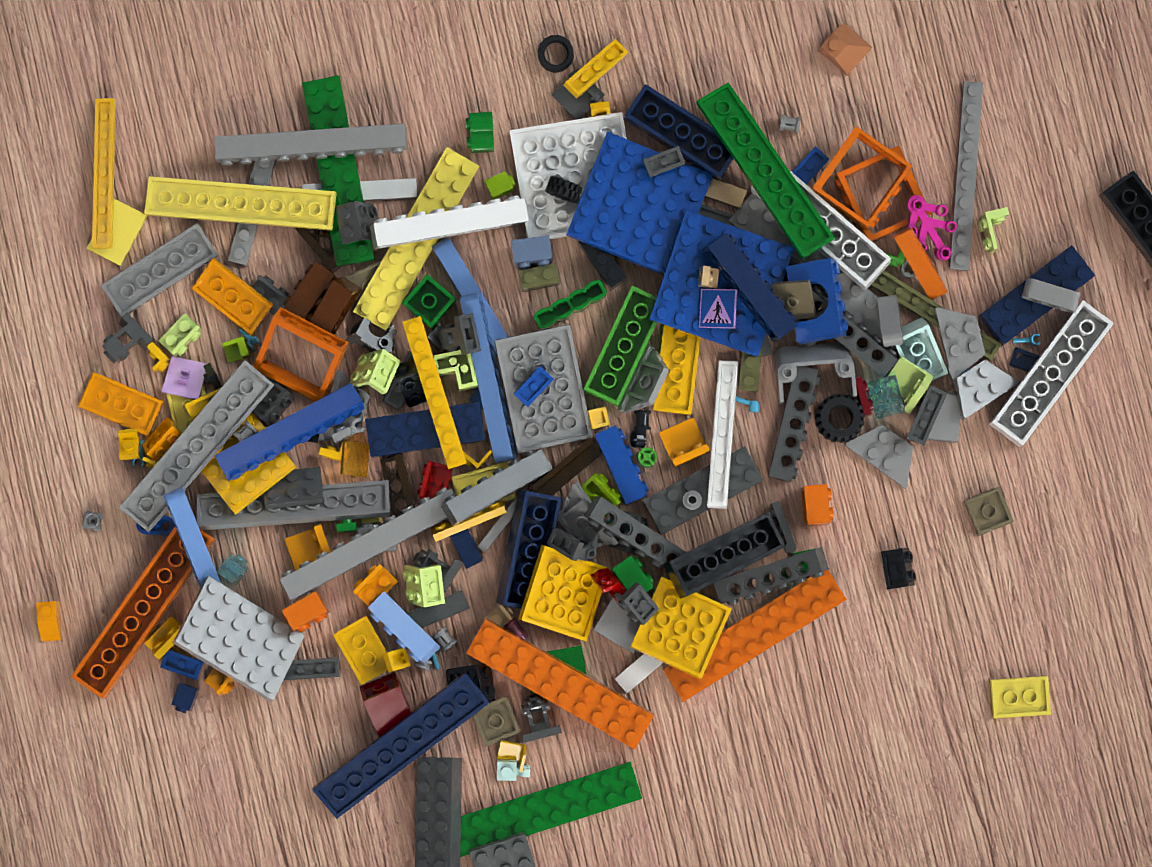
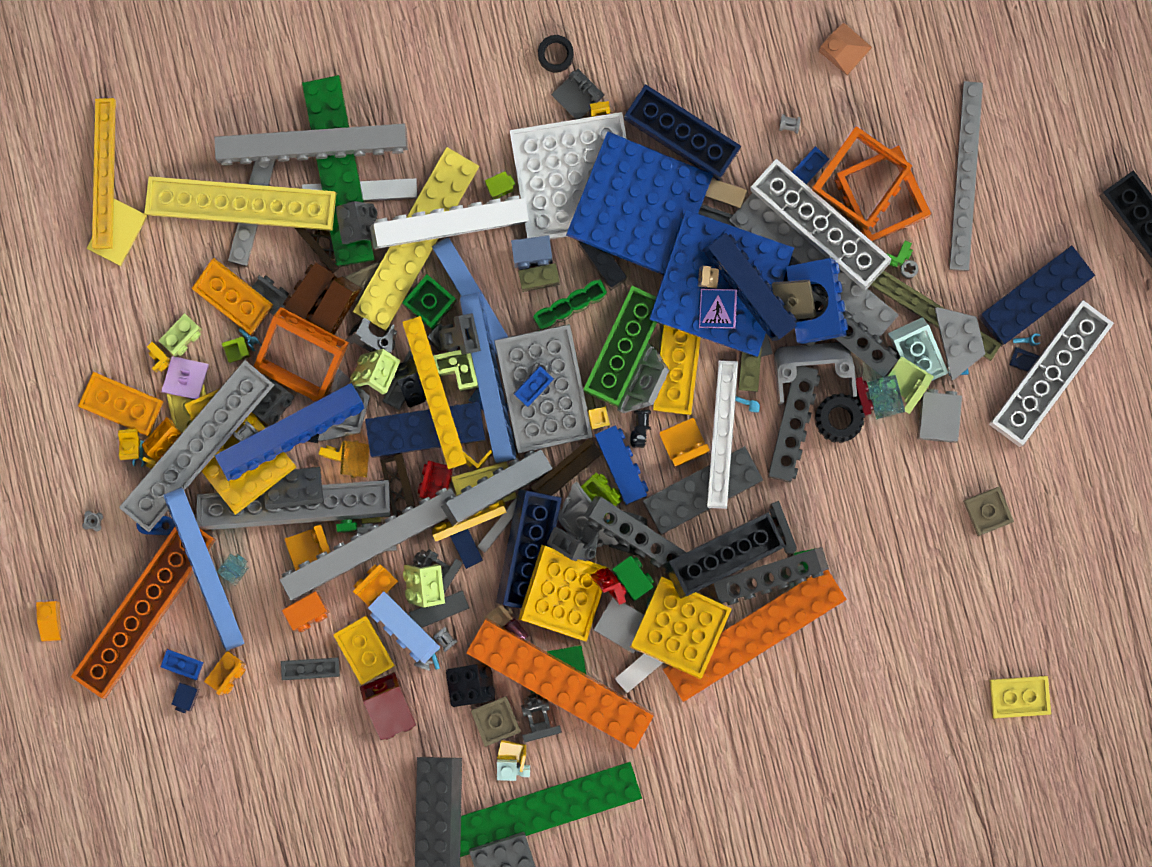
light grey plate [101,223,219,317] -> none
dark grey tile [102,313,153,363] -> none
yellow bracket [145,616,181,660] -> none
plate [173,576,305,702] -> none
black plate [203,363,222,390] -> none
dark blue plate [312,672,490,819] -> none
light grey plate [332,418,366,443] -> none
yellow bracket [383,648,411,673] -> none
green brick [466,112,494,153] -> none
black tyre [545,176,583,203] -> none
yellow plate [563,39,629,99] -> none
dark grey bracket [614,582,659,625] -> none
bright green wheel [637,447,657,468] -> none
dark grey plate [642,146,685,178] -> none
light grey plate [683,490,702,510] -> none
green plate [696,82,835,259] -> none
orange brick [801,484,834,527] -> none
light grey wing [845,425,913,489] -> none
light grey beam [877,294,904,347] -> none
black bracket [881,548,916,590] -> none
orange tile [894,227,948,300] -> none
dark pink plant [905,195,957,261] -> none
dark grey plate [906,385,947,446] -> none
wing [954,360,1019,420] -> none
yellowish green bracket [978,207,1009,254] -> none
light grey beam [1021,278,1080,313] -> none

